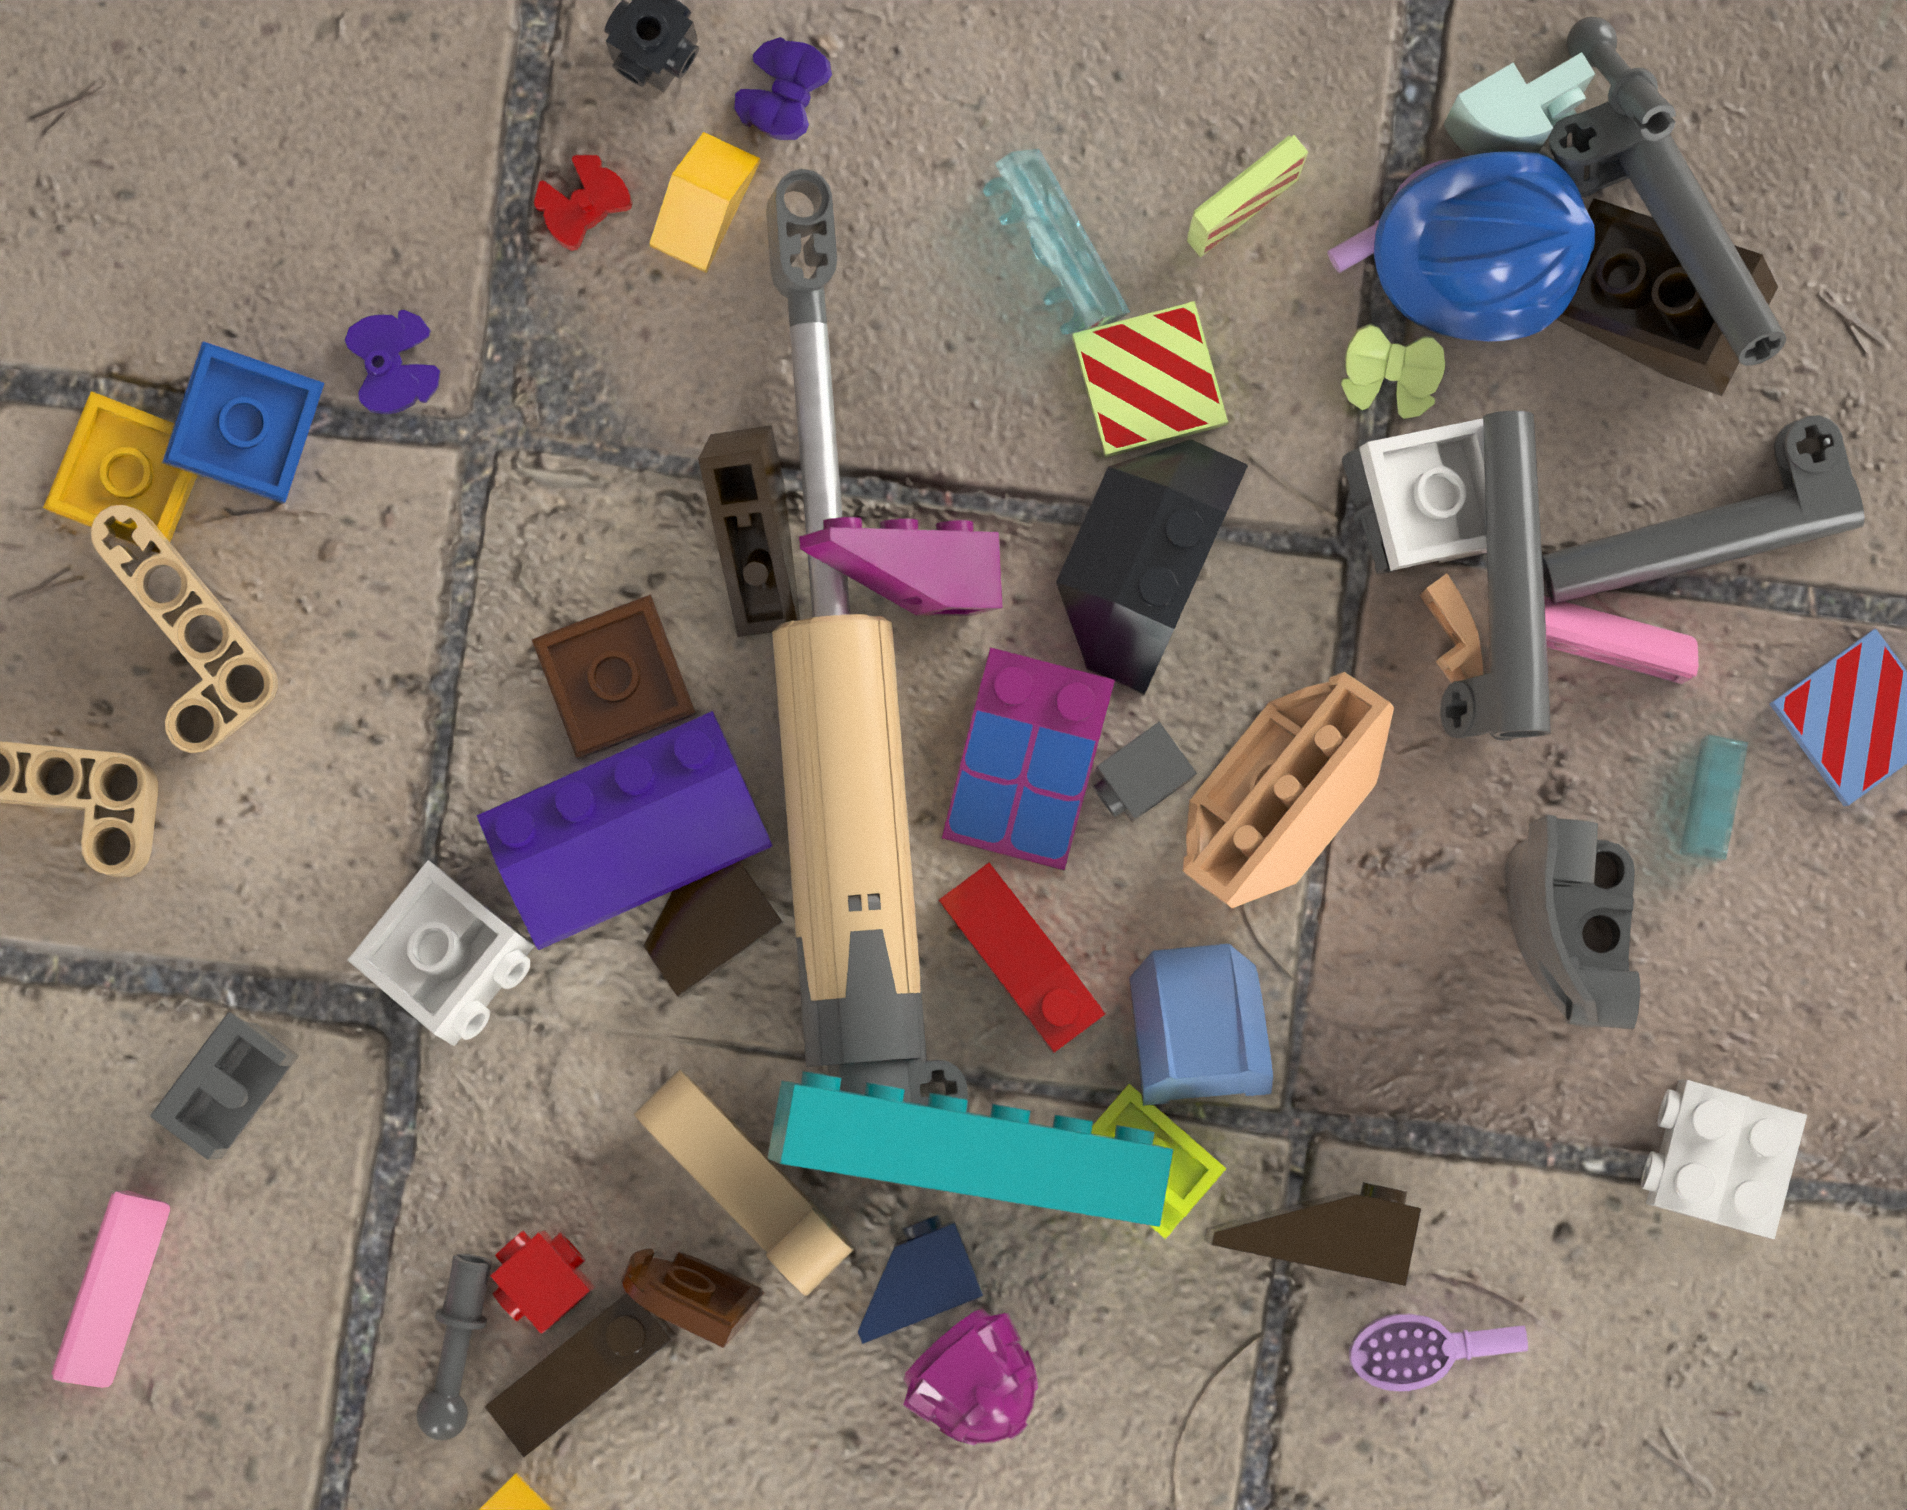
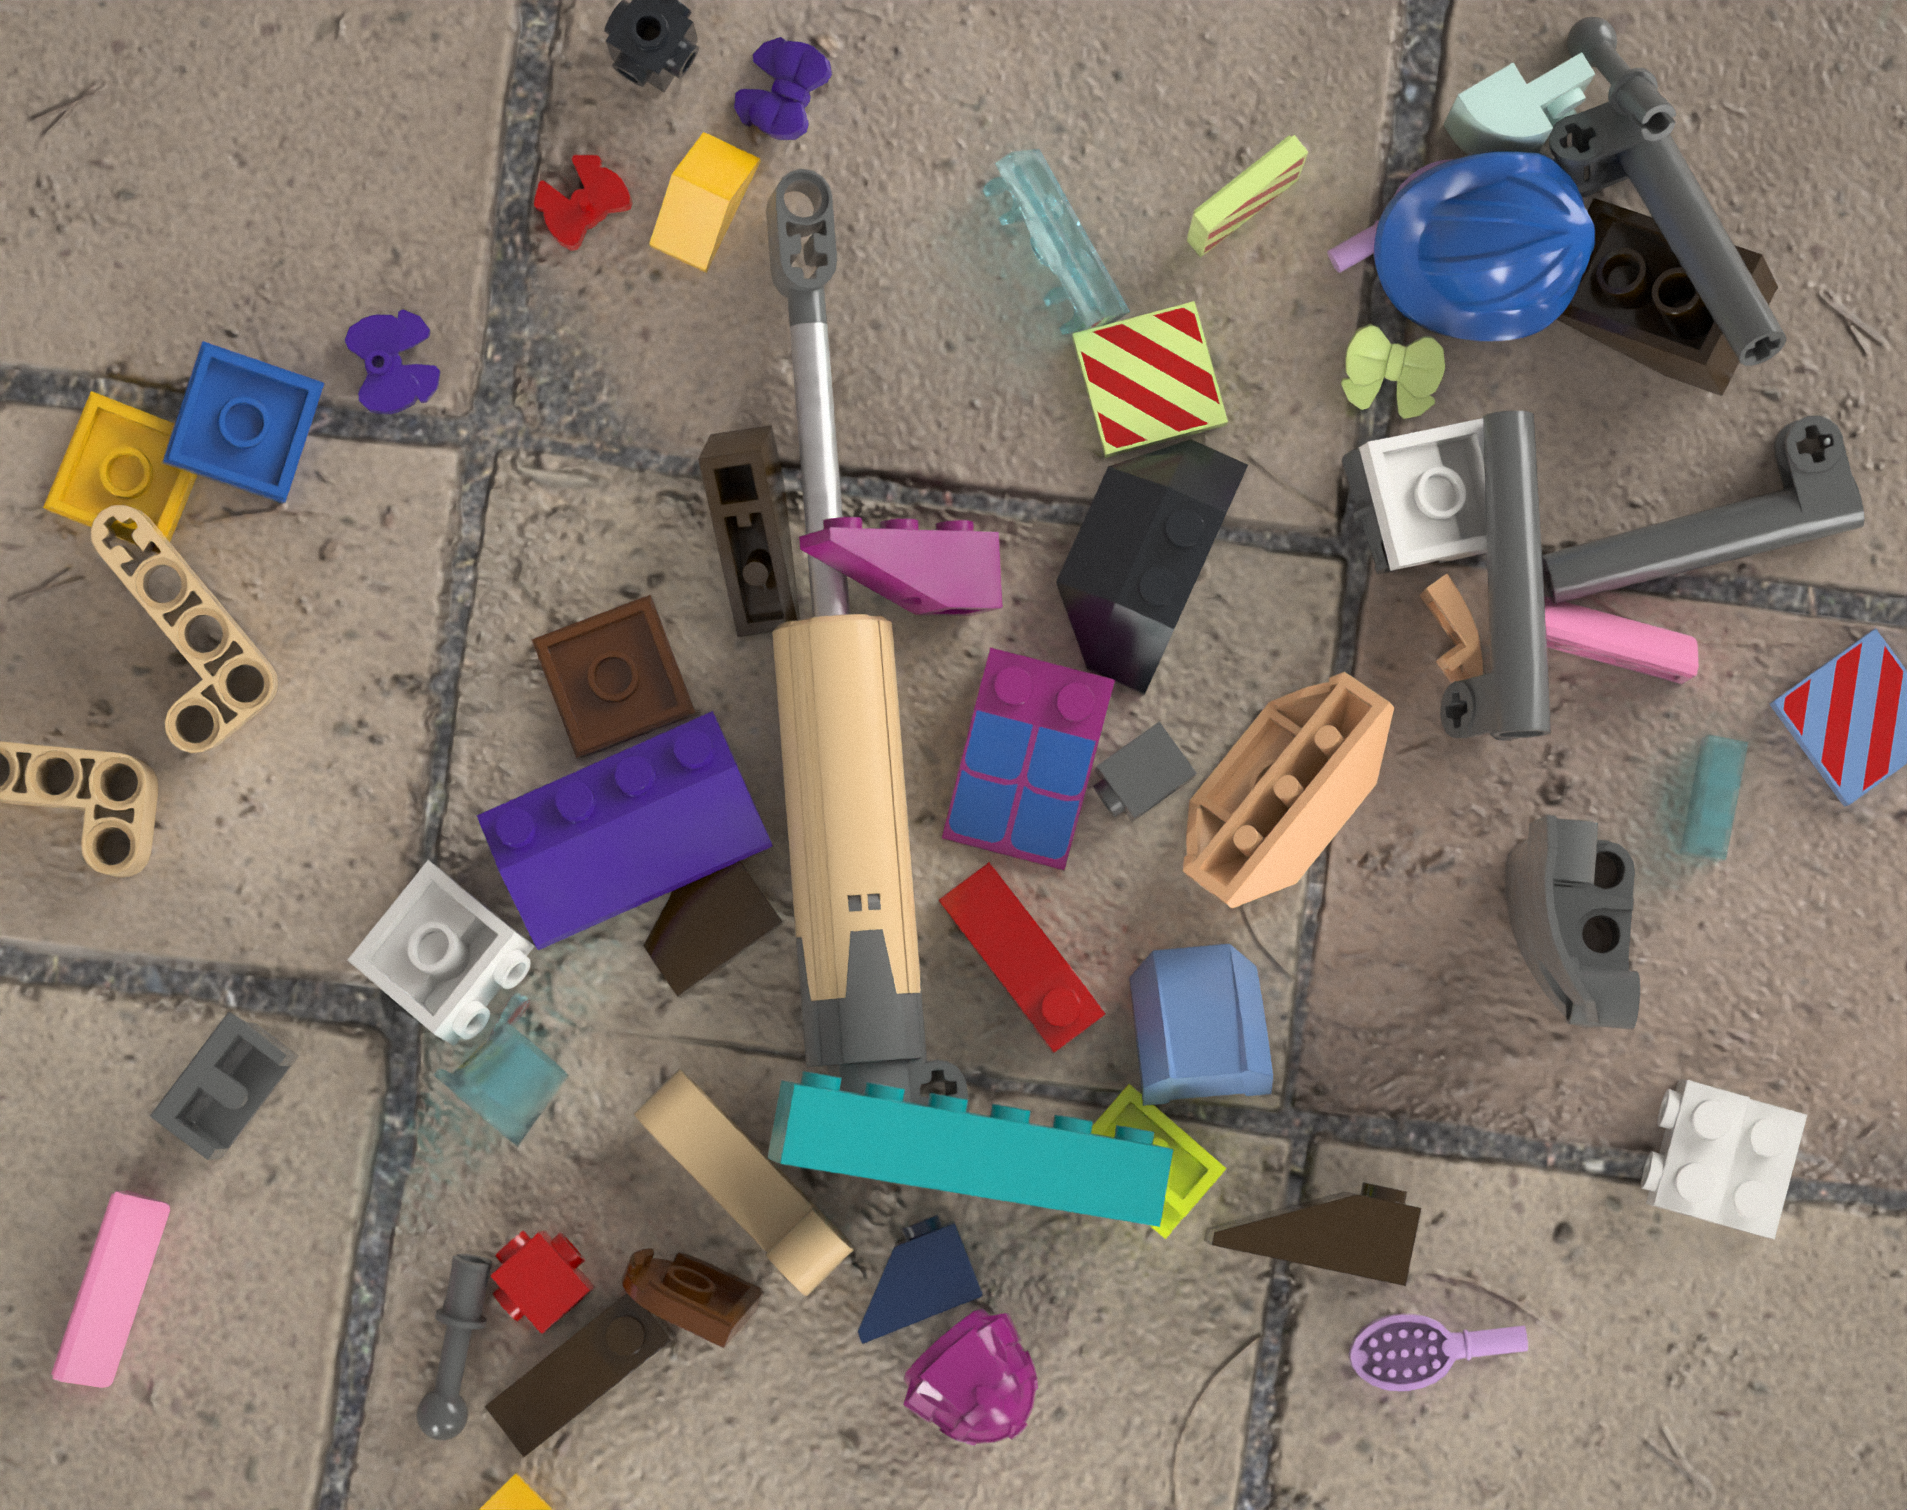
none -> clear light blue hat [433,993,569,1147]

